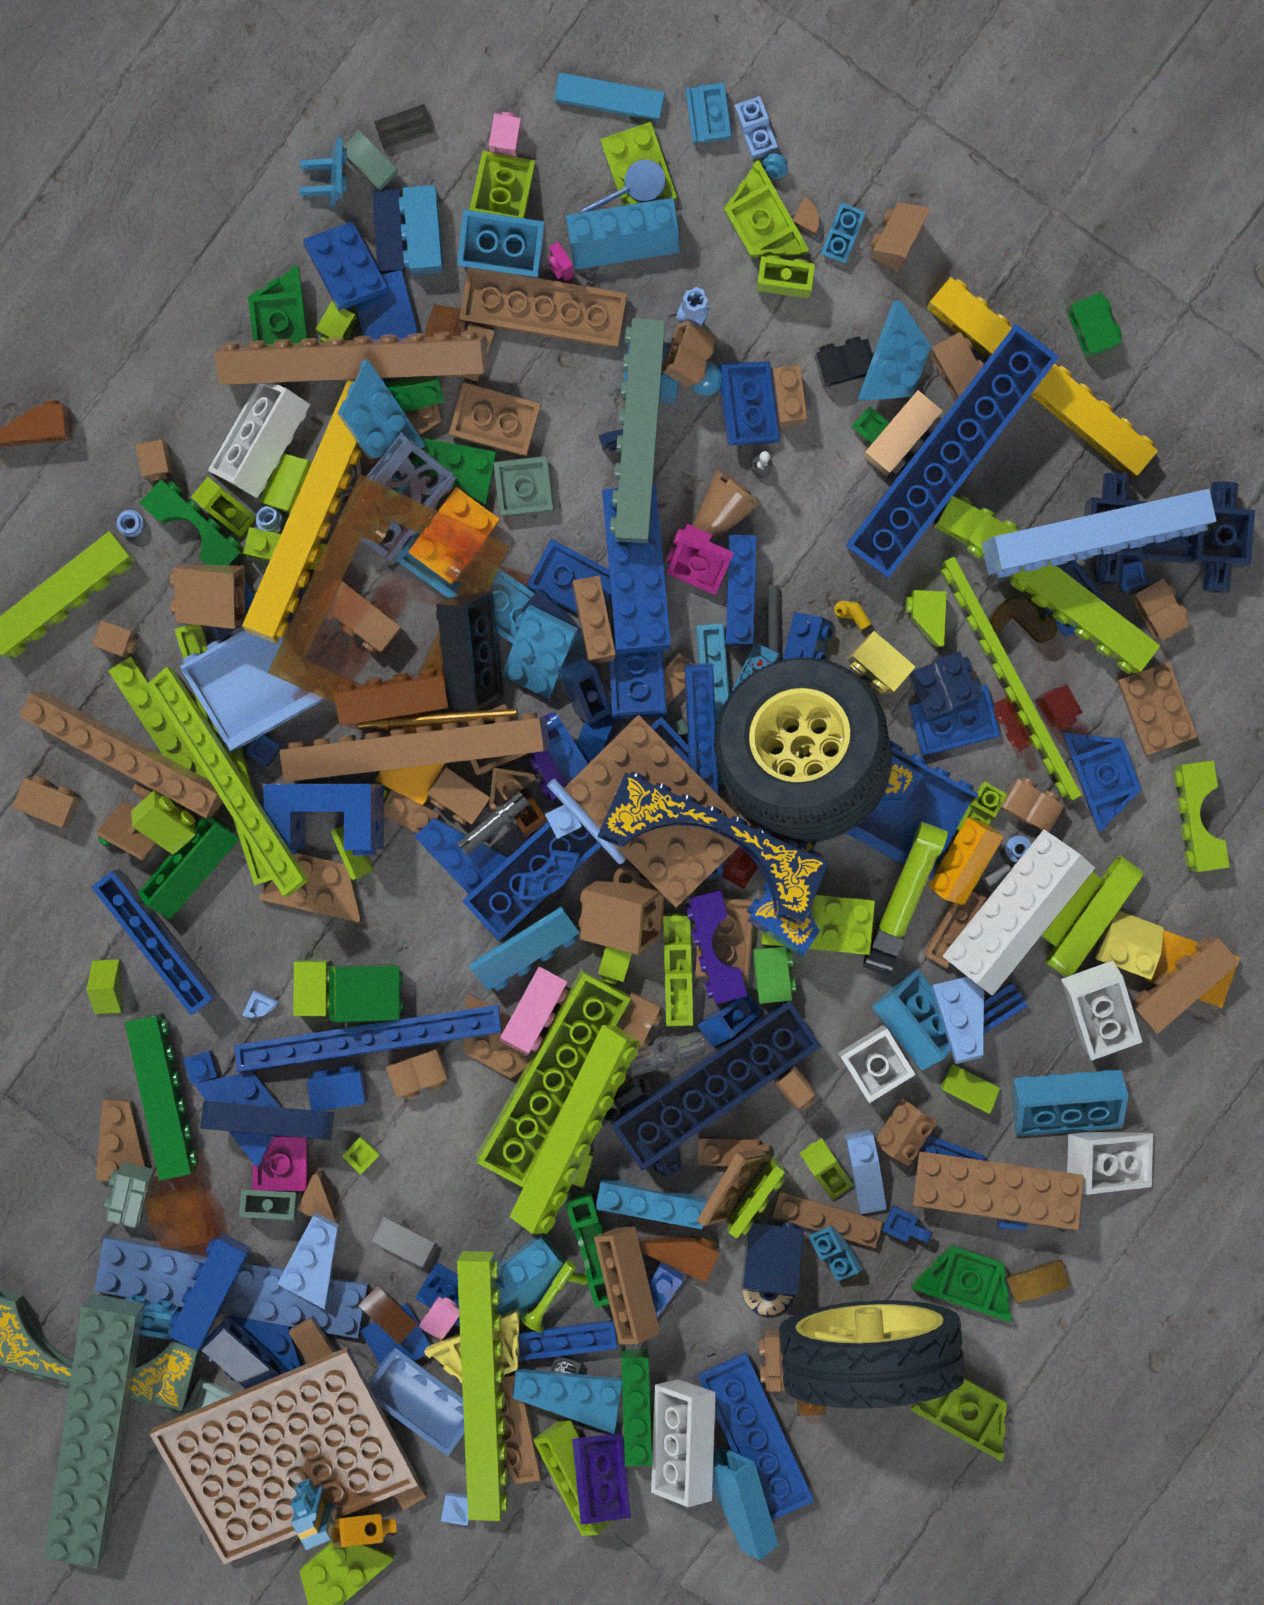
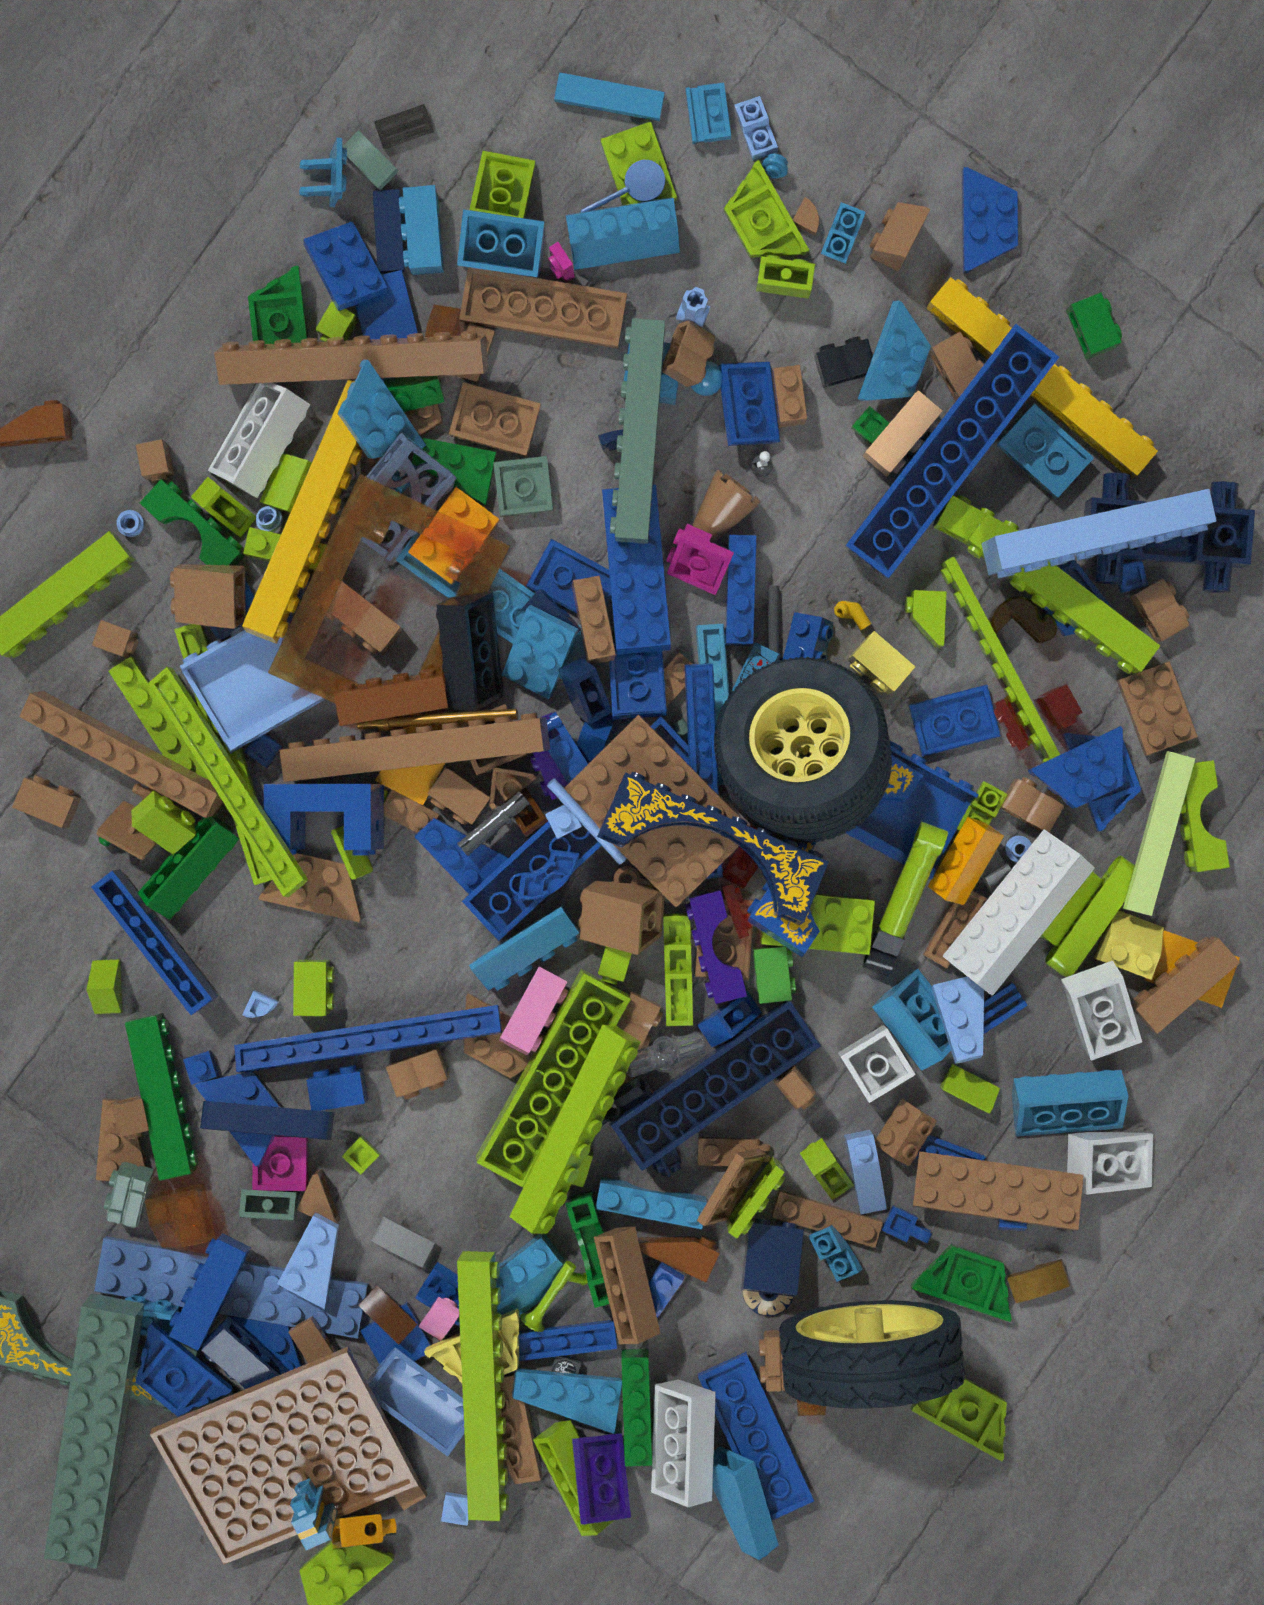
green brick [329,964,403,1022] -> none
bright pink brick [489,112,522,157] -> none
dark blue plate [908,651,982,723] -> none
none -> medium nougat brick [111,1096,149,1140]
none -> blue wing [136,1322,233,1417]
none -> clear red plate [721,883,752,939]
none -> blue wing [962,167,1018,273]
none -> dark azure plate [997,404,1094,499]
none -> blue wing [1028,726,1123,809]
none -> yellowish green tile [1123,751,1195,916]

